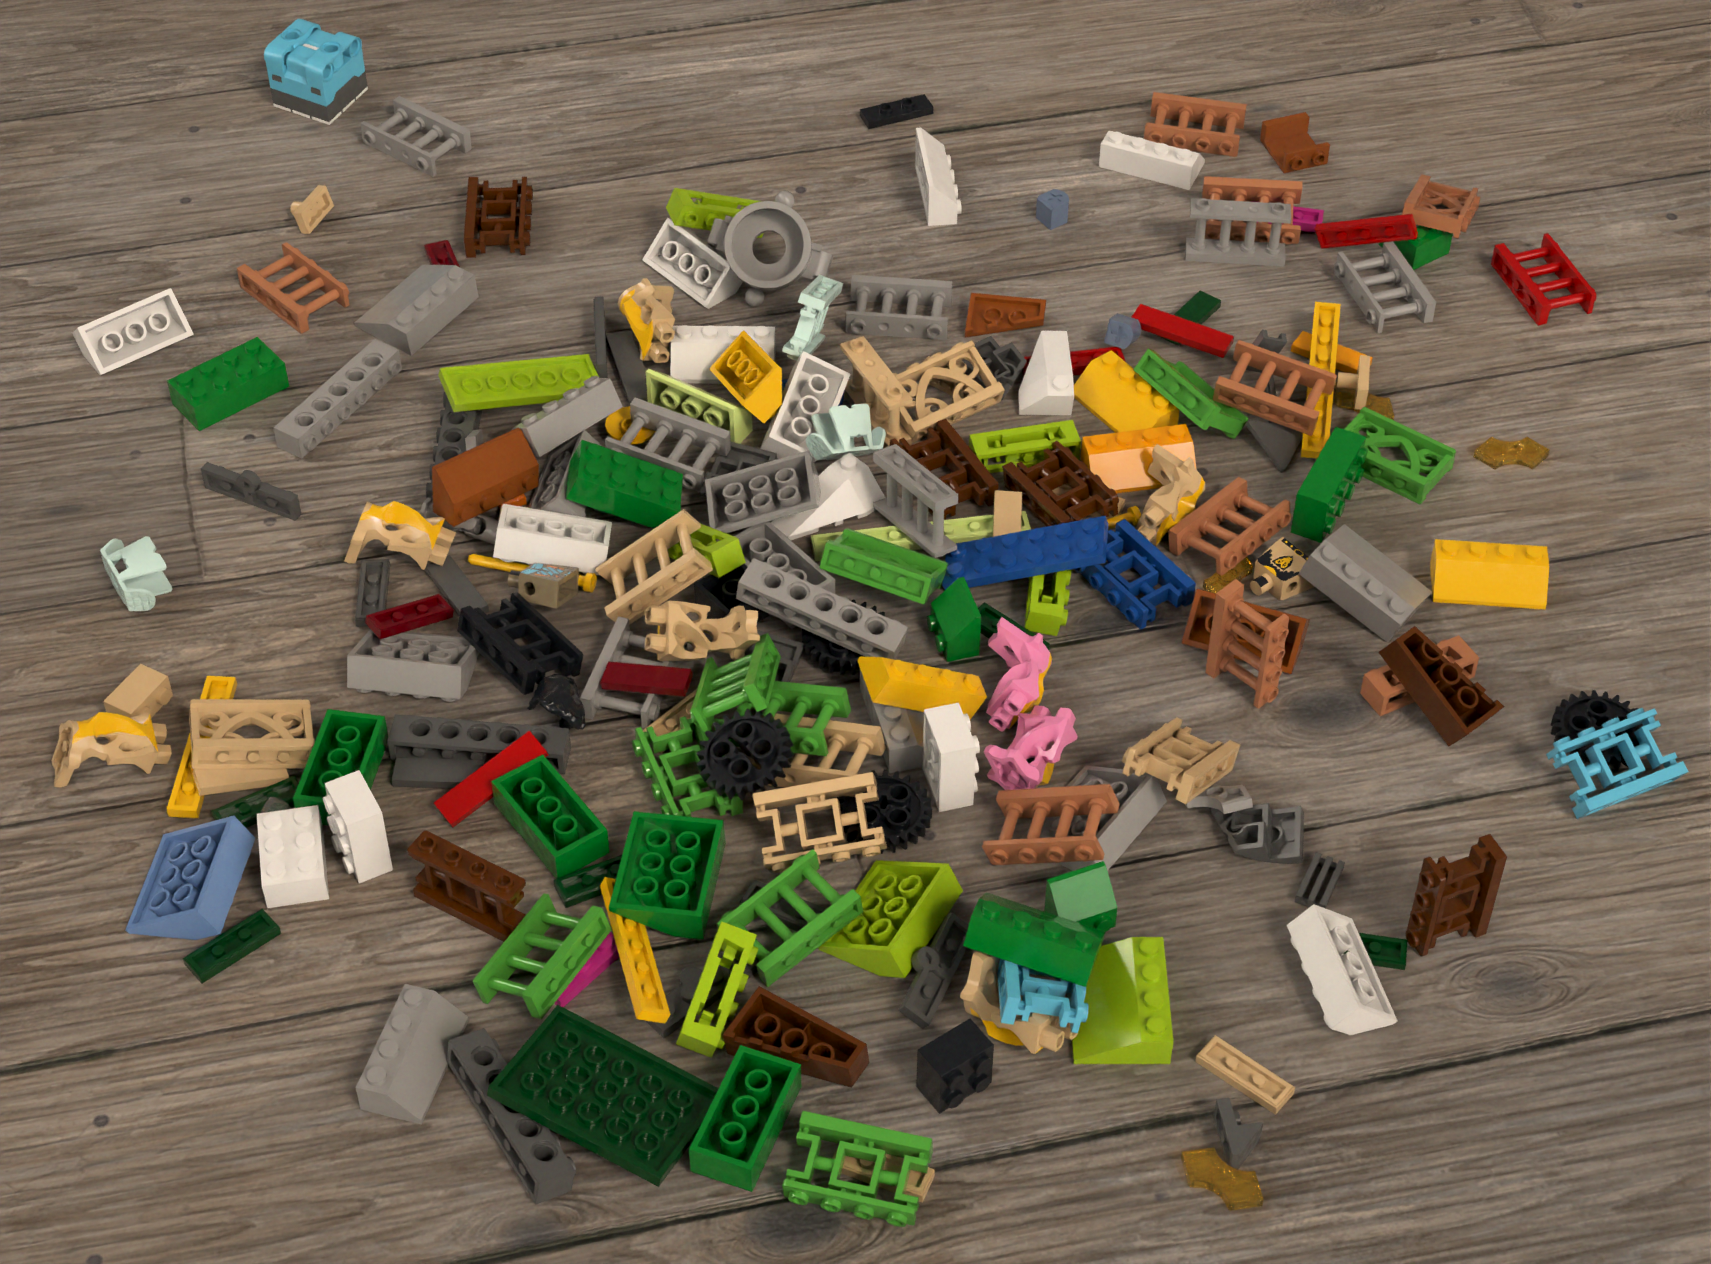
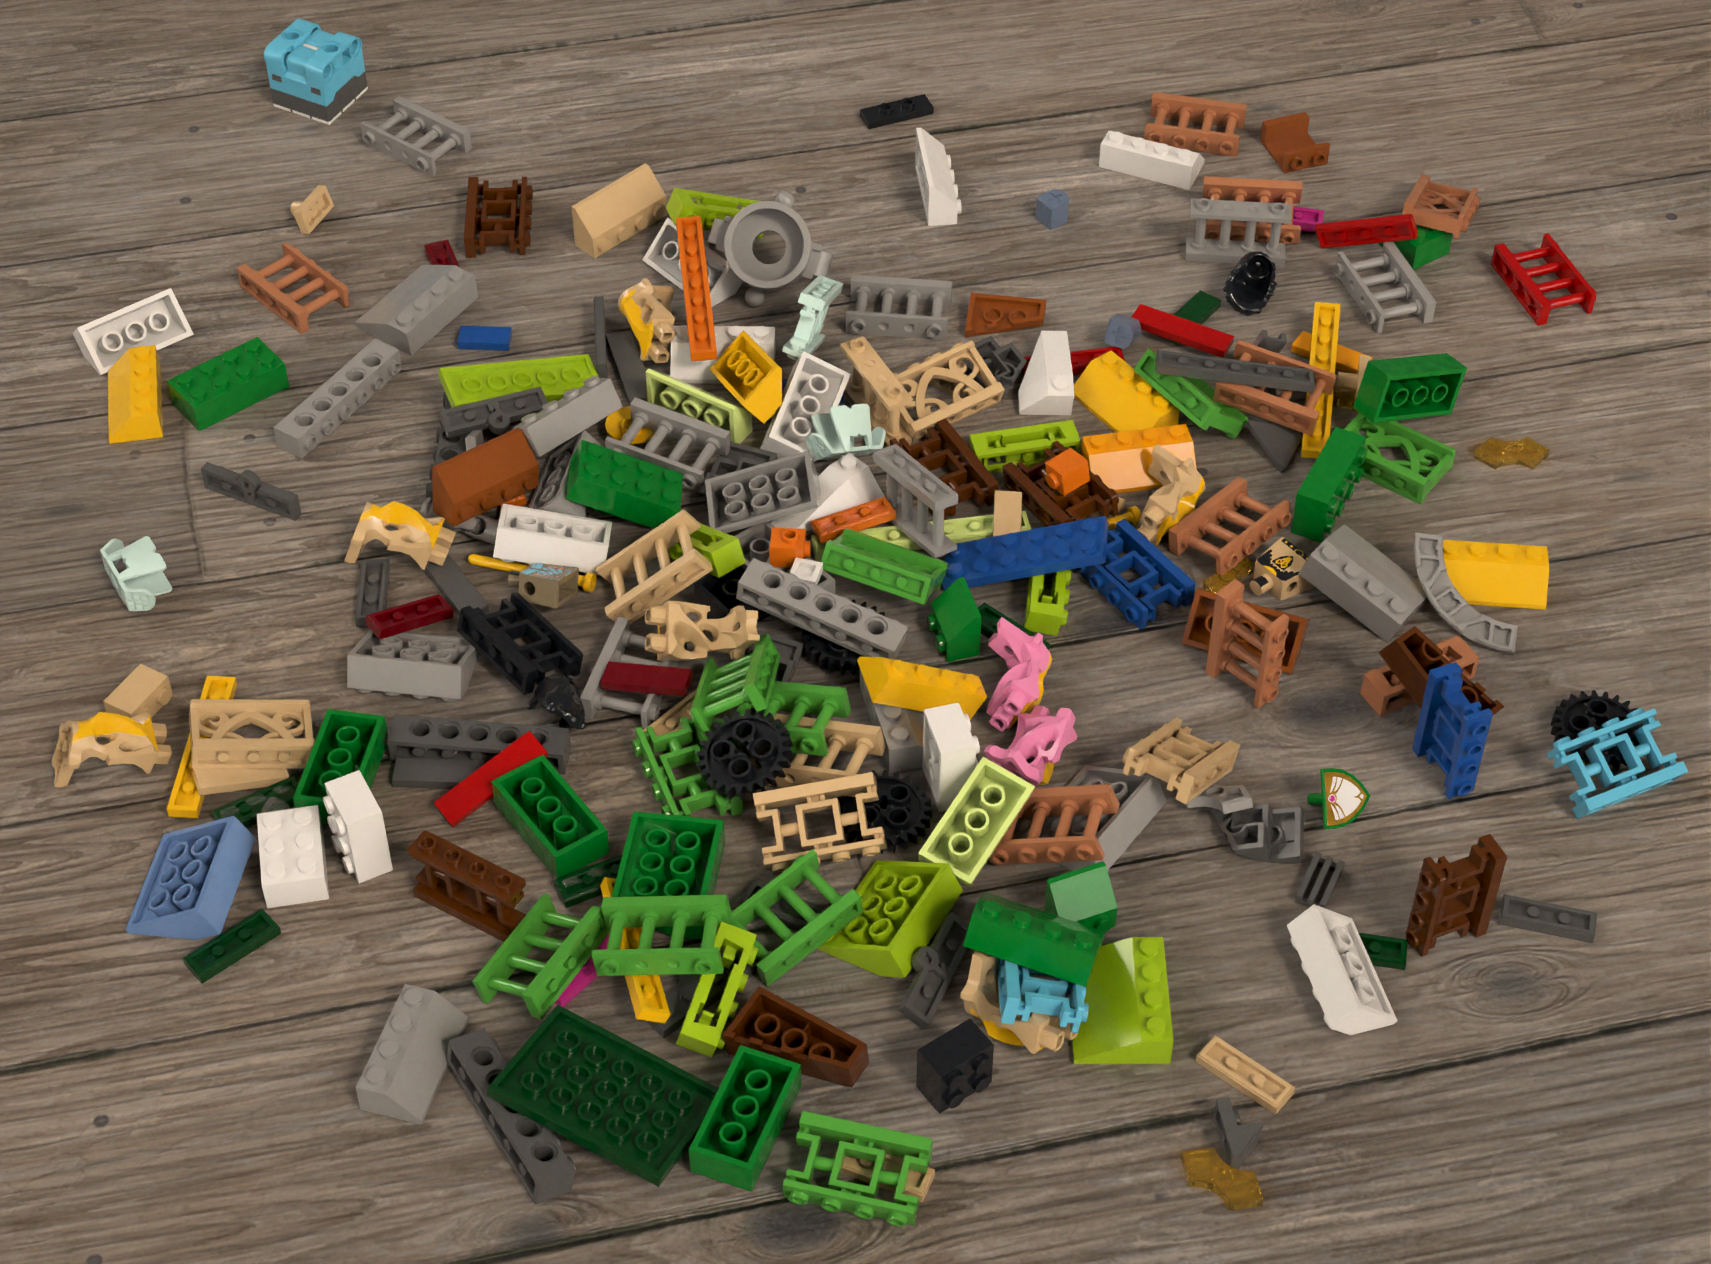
none -> yellow slope [108,345,163,444]
none -> dark grey hinge [439,387,548,438]
none -> blue tile [457,326,512,351]
none -> tan slope [572,163,667,259]
none -> bright green fence [591,895,732,976]
none -> orange plate [676,216,717,361]
none -> orange brick [769,527,811,568]
none -> white plate [790,557,823,585]
none -> orange tile [810,497,897,544]
none -> yellowish green slope [918,757,1035,886]
none -> orange brick [1045,448,1090,496]
none -> dark grey tile [1155,350,1315,393]
none -> black piece [1223,251,1277,316]
none -> shield [1307,768,1371,829]
none -> green brick [1353,353,1467,423]
none -> blue fence [1412,662,1493,799]
none -> light grey tile [1414,532,1518,655]
none -> dark grey tile [1499,894,1597,943]

